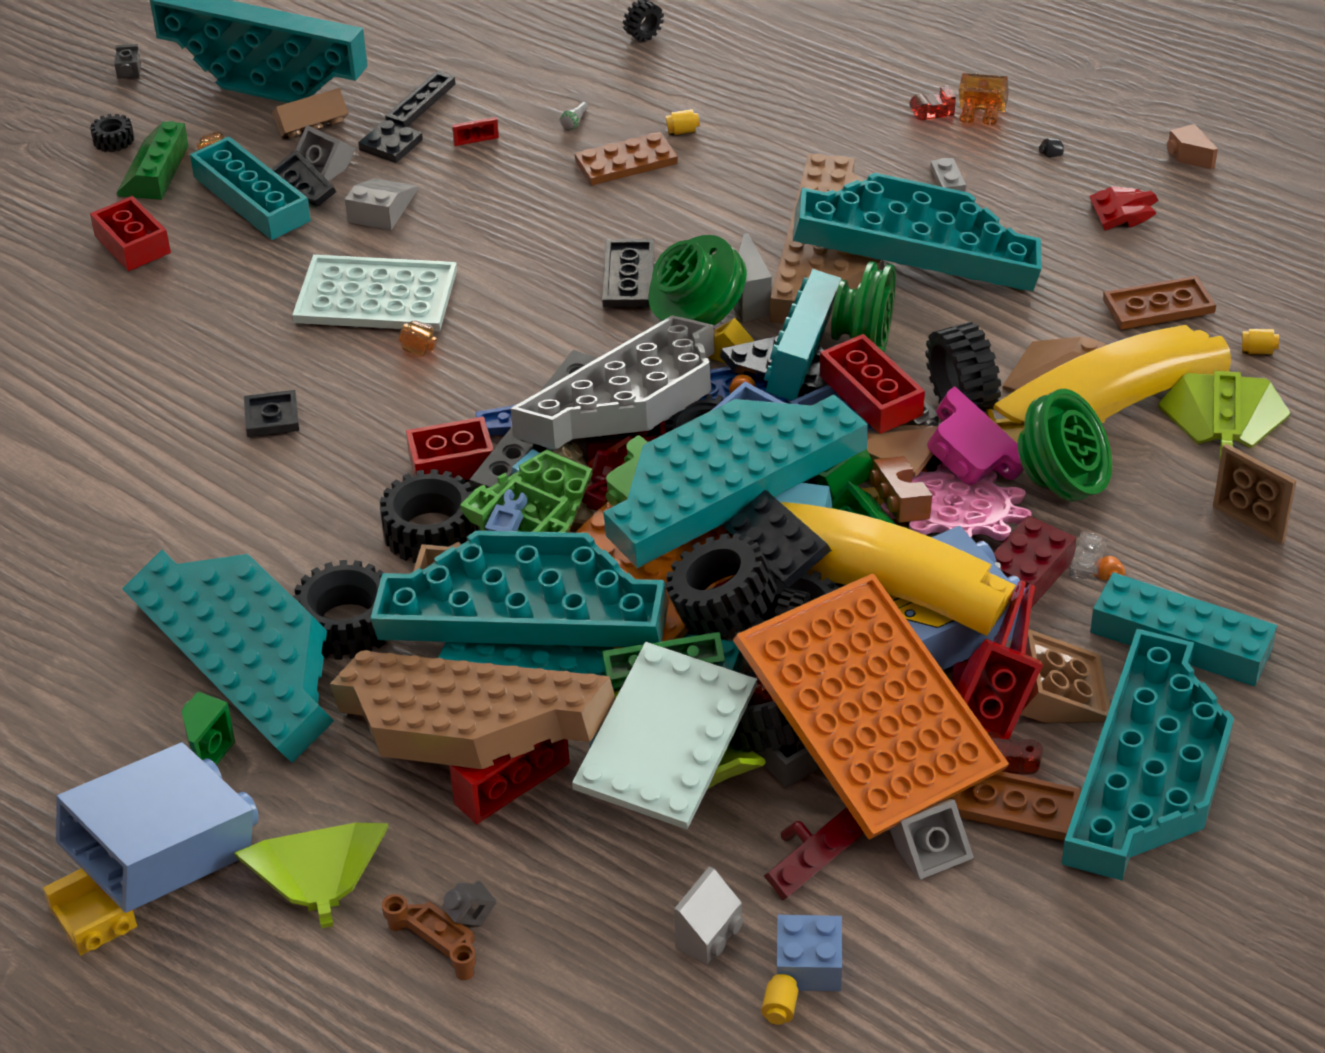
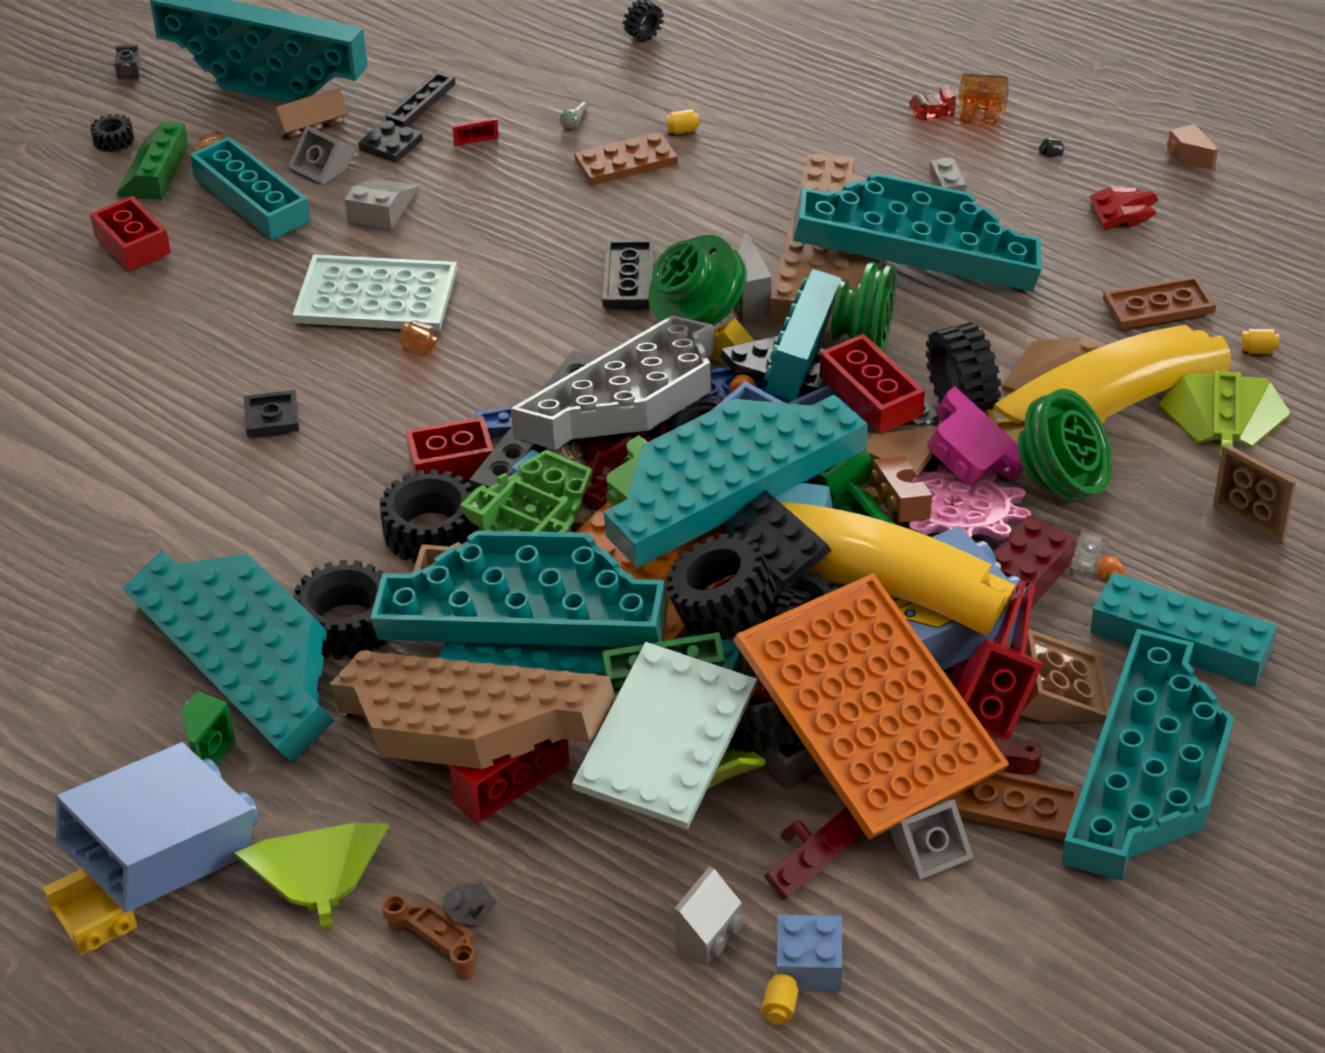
black wing [271,150,336,206] -> none
medium blue plate [485,489,527,532] -> none

